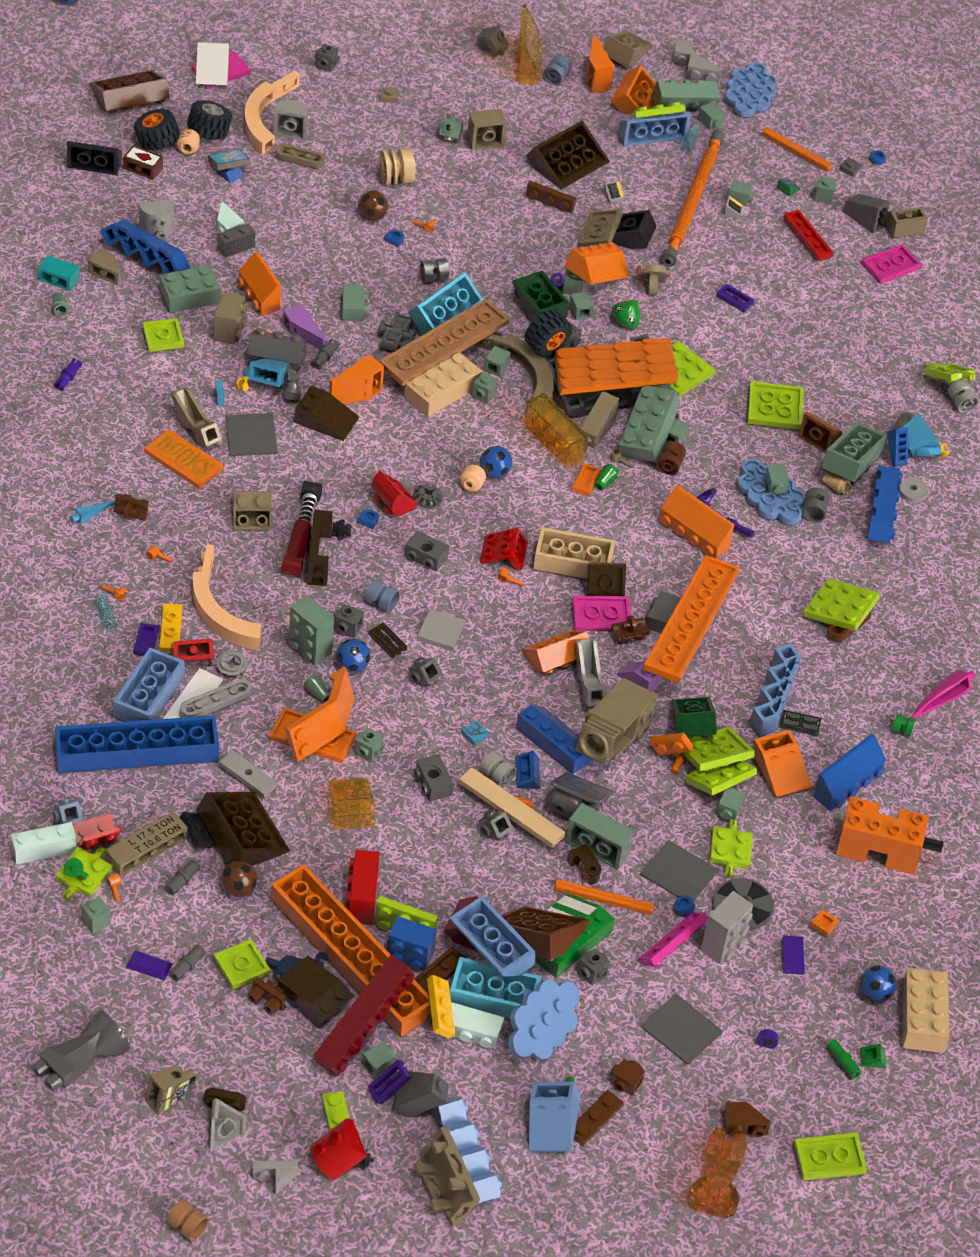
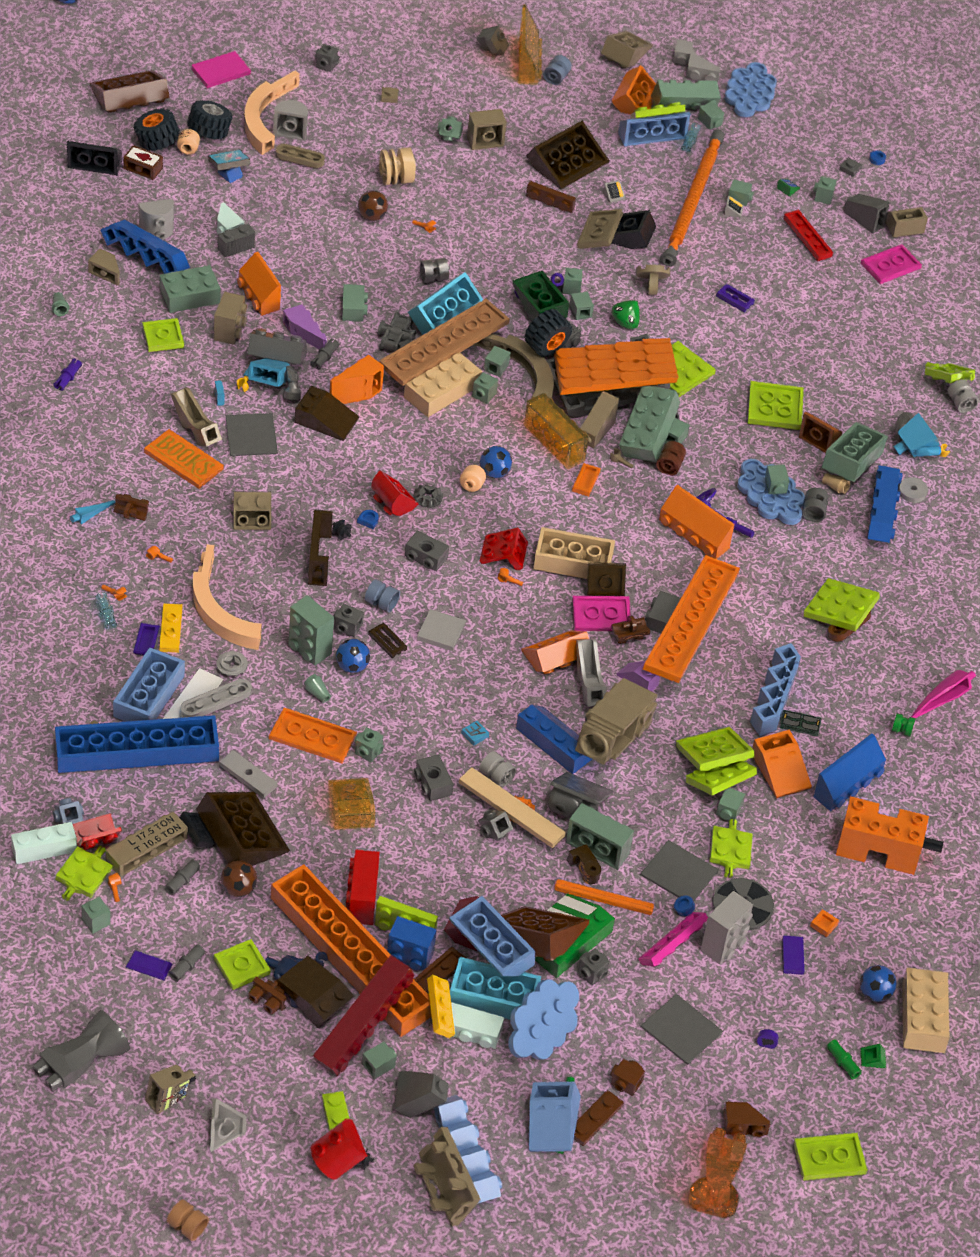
teal brick [38,255,80,291] -> none
green piece [64,858,88,880] -> none
red brick [171,638,214,662] -> none
white sticker [196,42,229,85] -> none
dark brown plate [203,1088,247,1111] -> none
light grey slope [253,1161,298,1194] -> none
dark red piece [281,481,323,577] -> none
orange windscreen [285,667,355,762] -> none
dark purple tile [368,1059,412,1104] -> none
blue tile [383,230,404,247] -> none
dark grey brick [408,657,443,686] -> none
blue slope [515,750,541,789] -> none
orange slope [564,242,629,284] -> none
orange slope [586,35,615,94] -> none
green cone [594,464,619,491] -> none
orange plate [649,732,693,774] -> none
dark green slope [672,697,717,739] -> none
orange axle [762,127,832,172] -> none
blue slope [887,428,908,467] -> none

